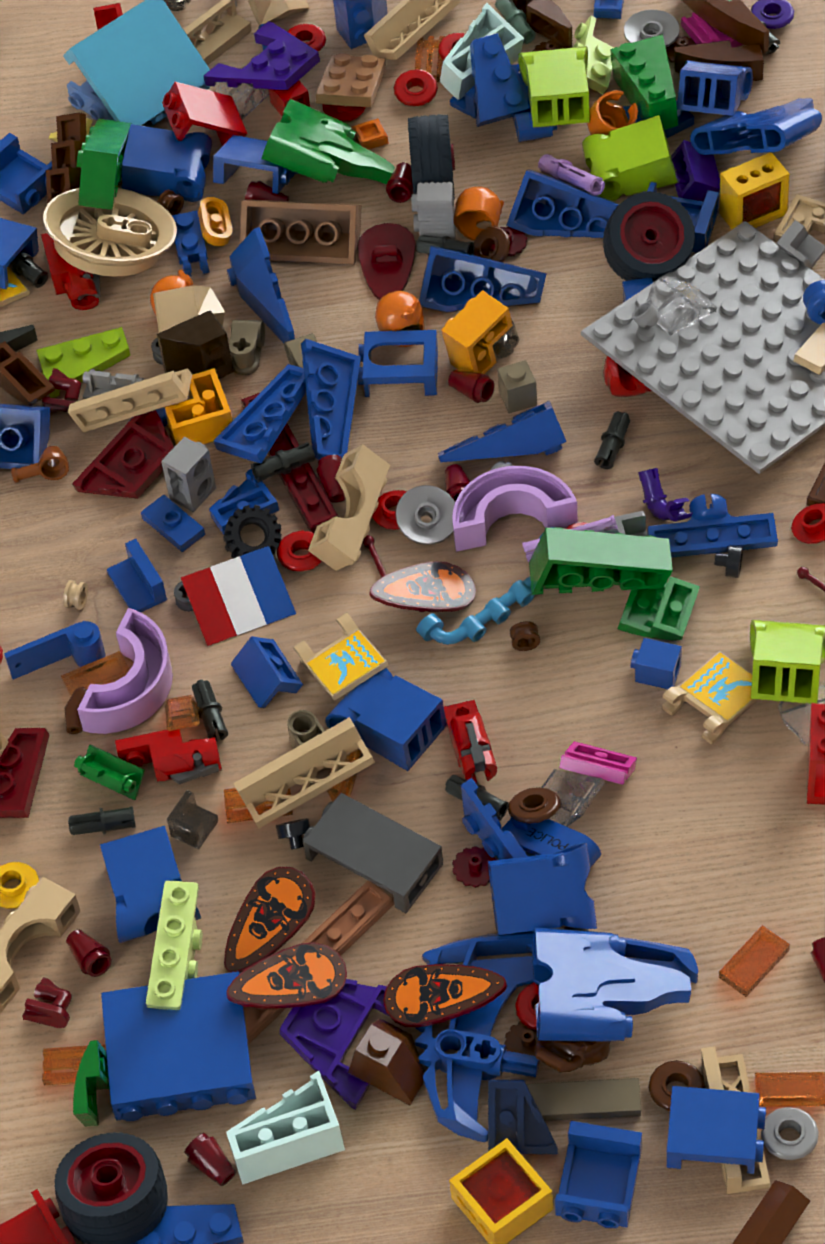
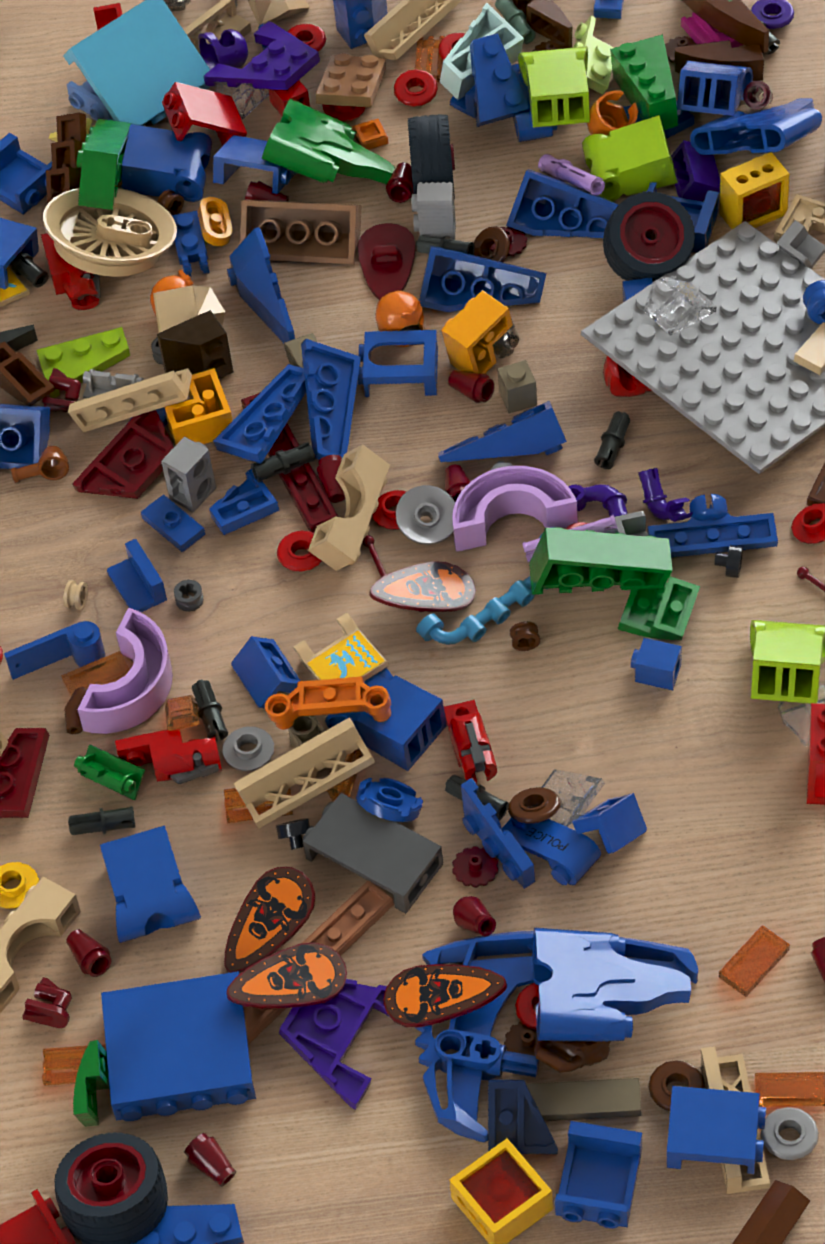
yellowish green bracket [146,881,203,1010] -> none
clear smoke panel [167,790,219,849] -> none
sticker [180,546,296,646] -> none
black tyre [223,505,282,558] -> none
light aqua wedge [226,1071,345,1185] -> none
dark tan piece [229,320,265,375] -> none
reddish brown slope [348,1018,425,1106] -> none
orange helmet [454,186,504,241] -> none
blue piece [488,843,597,935] -> none
dark pink plate [559,741,637,785] -> none
light grey dish [624,10,680,48] -> none
light grey hinge [632,301,659,328] -> none
flag [661,651,758,745] -> none
none -> dark purple helmet [198,29,248,70]
none -> light grey piece [222,727,274,771]
none -> orange plate [265,676,391,730]
none -> blue tile [356,778,423,822]
none -> dark red cone [453,896,496,936]
none -> dark purple piece [568,484,628,517]
none -> blue panel [572,793,647,854]
none -> dark red cone [743,81,773,109]

